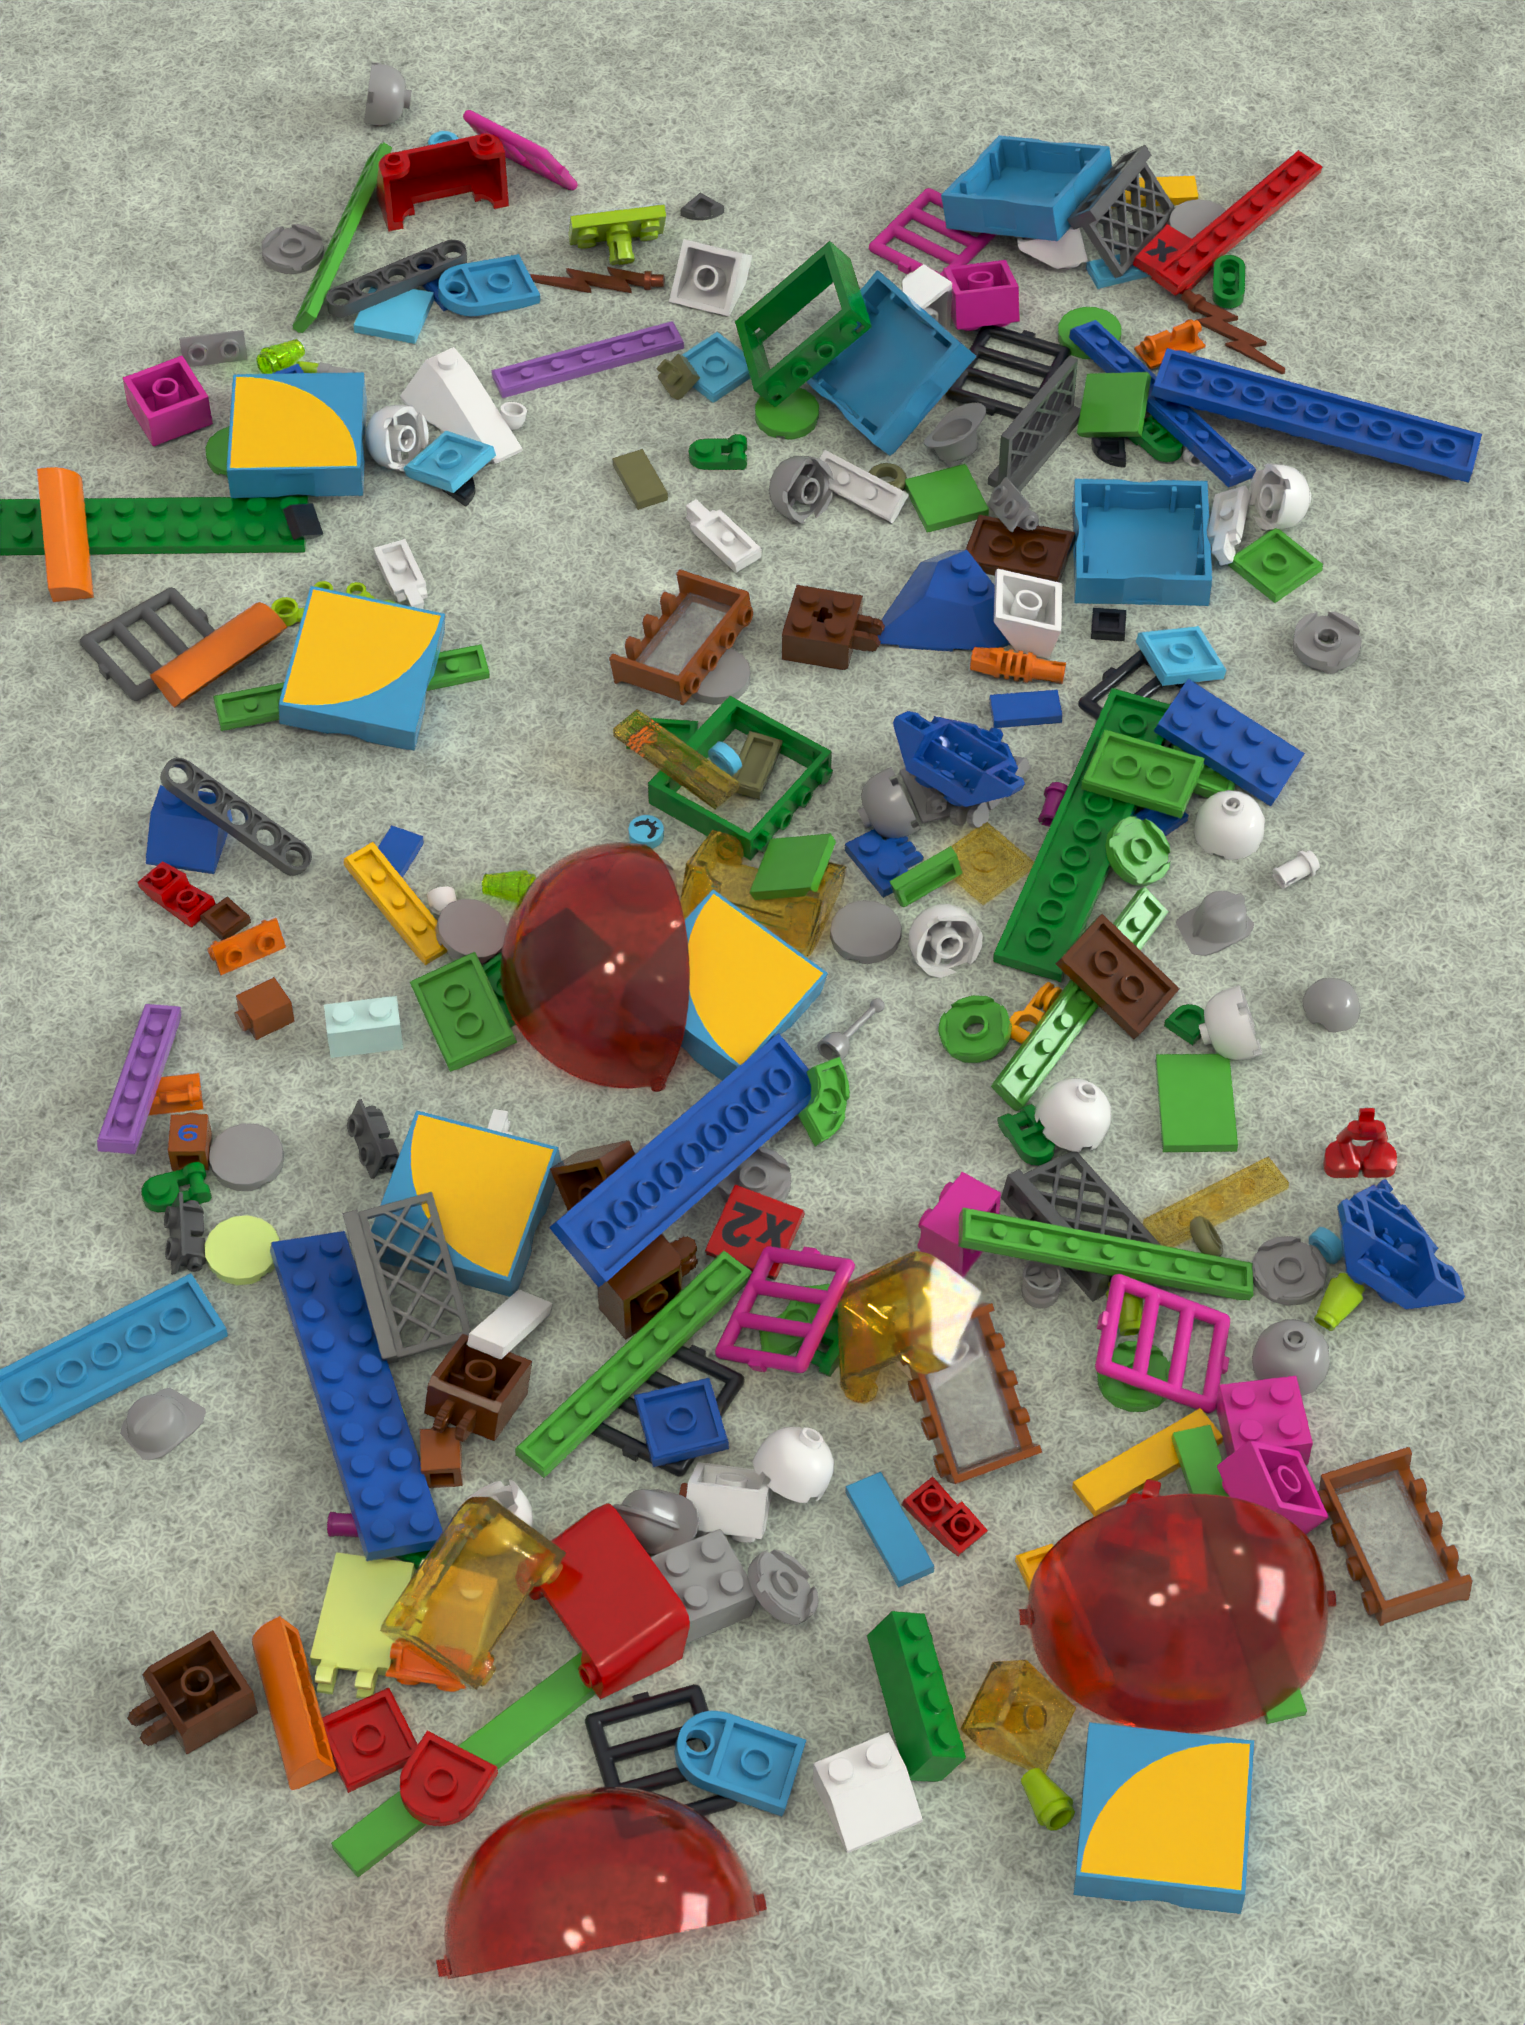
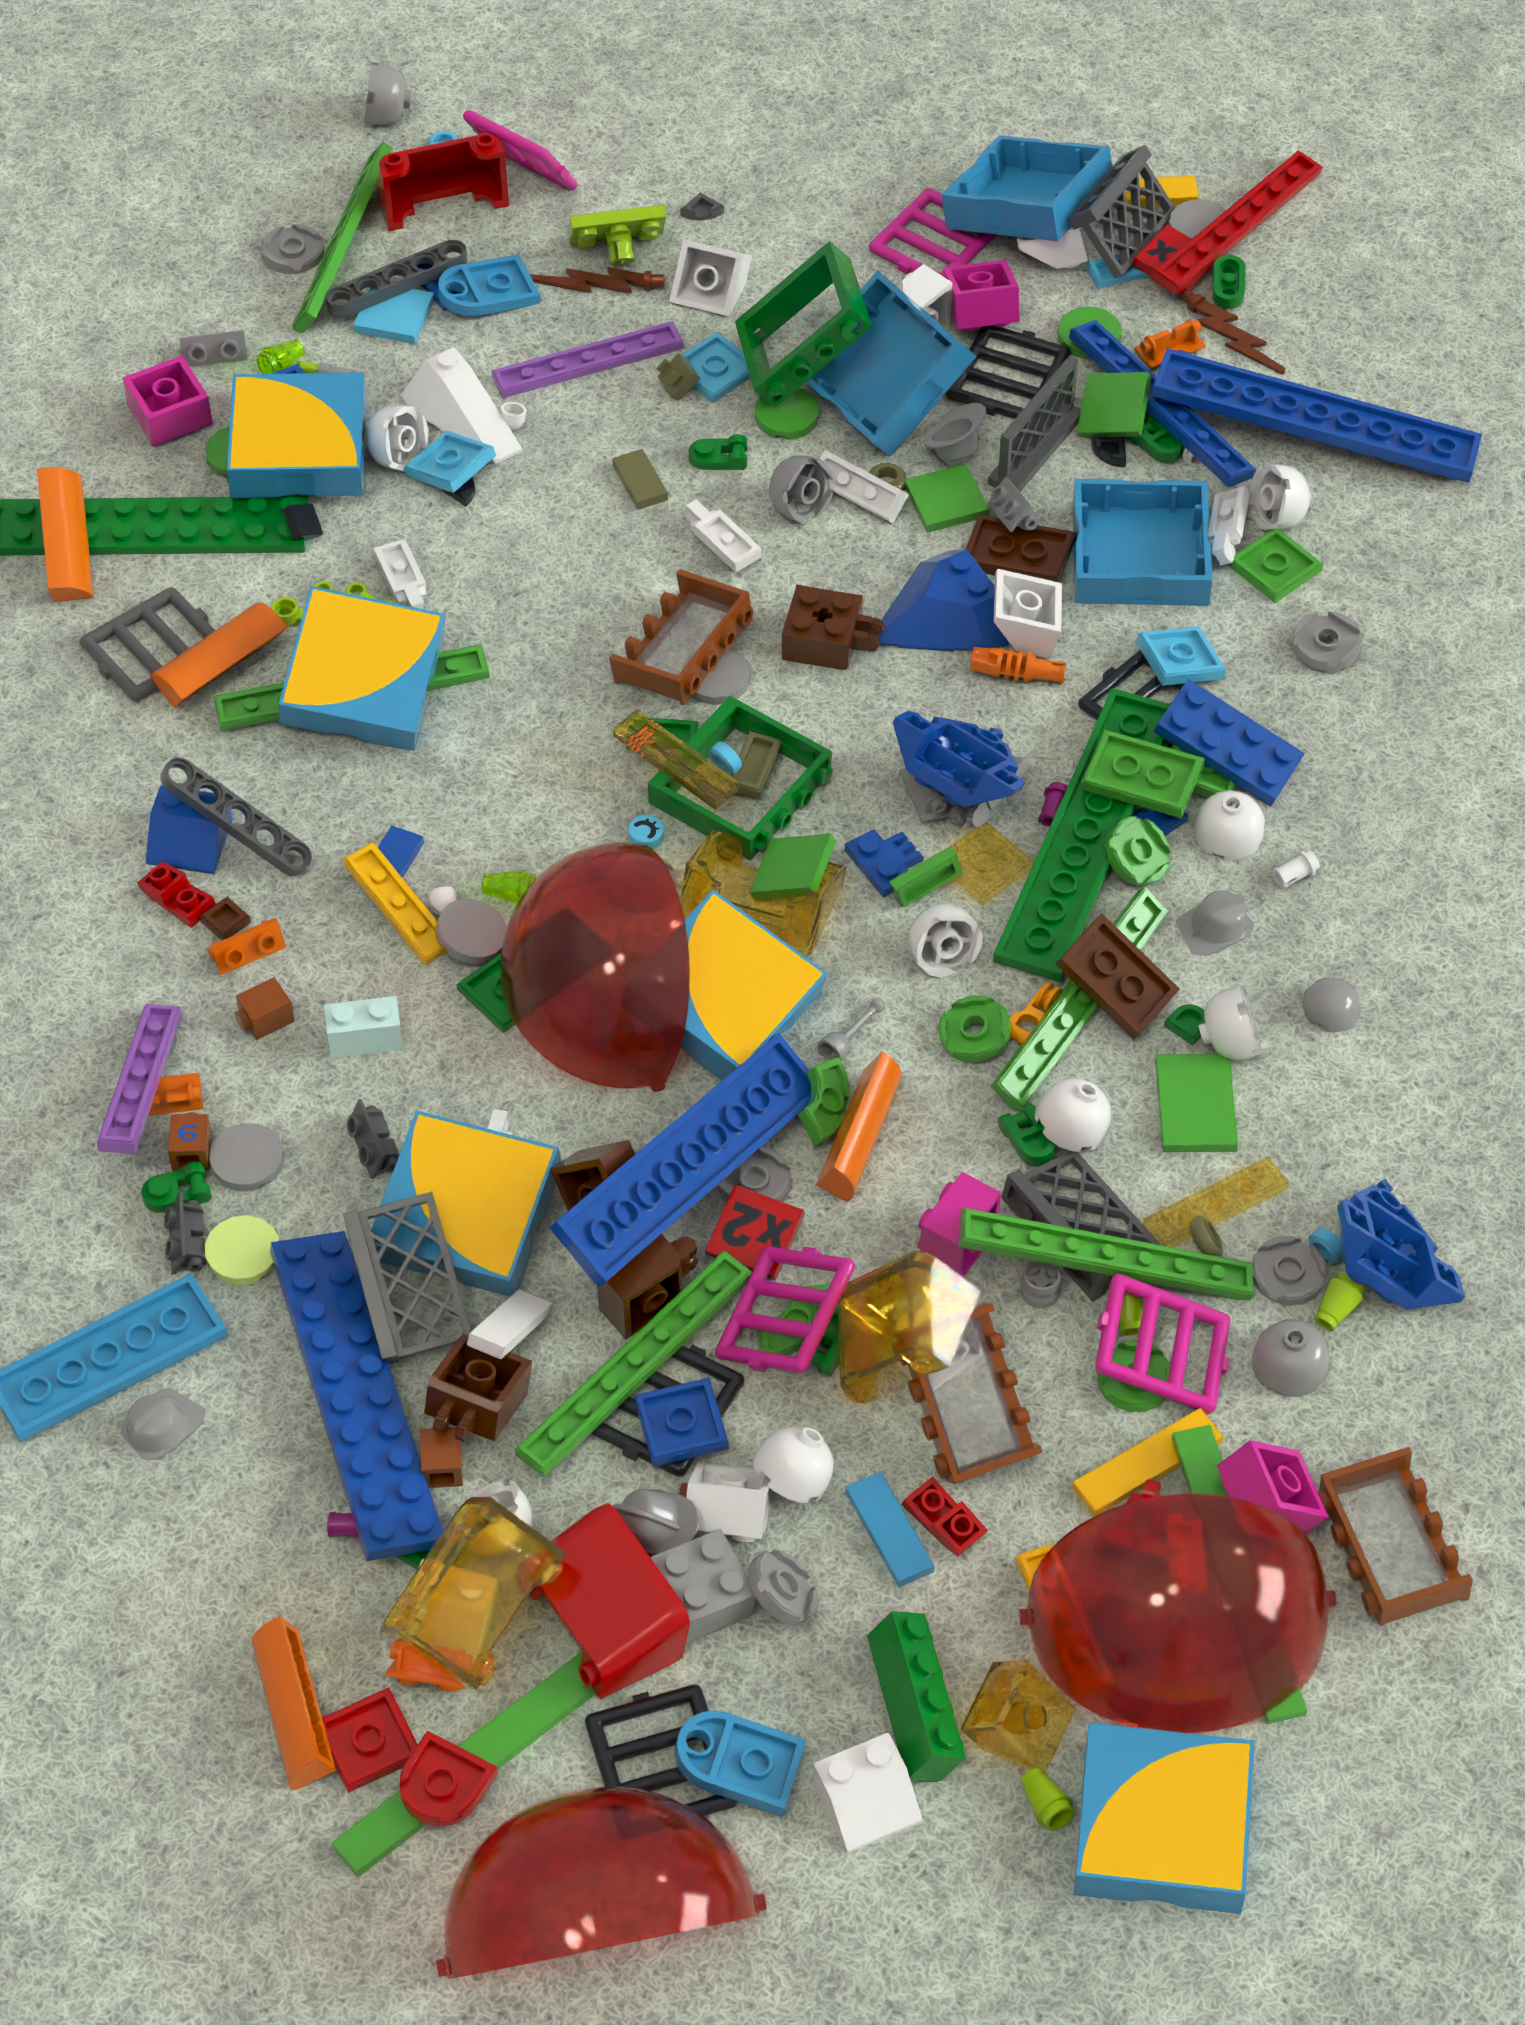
reddish brown hinge [127,1630,258,1755] -> none
yellowish green tile [310,1552,415,1699] -> none
bright green tile [410,952,517,1072] -> none
light grey tile [830,900,902,964] -> none
light grey cylinder [857,767,921,839] -> none
blue tile [989,689,1062,728] -> none
black tile [1091,608,1127,642] -> none
dark pink brick [1216,1376,1313,1465] -> none
red piece [1323,1108,1397,1178] -> none
none -> orange brick [816,1051,902,1202]

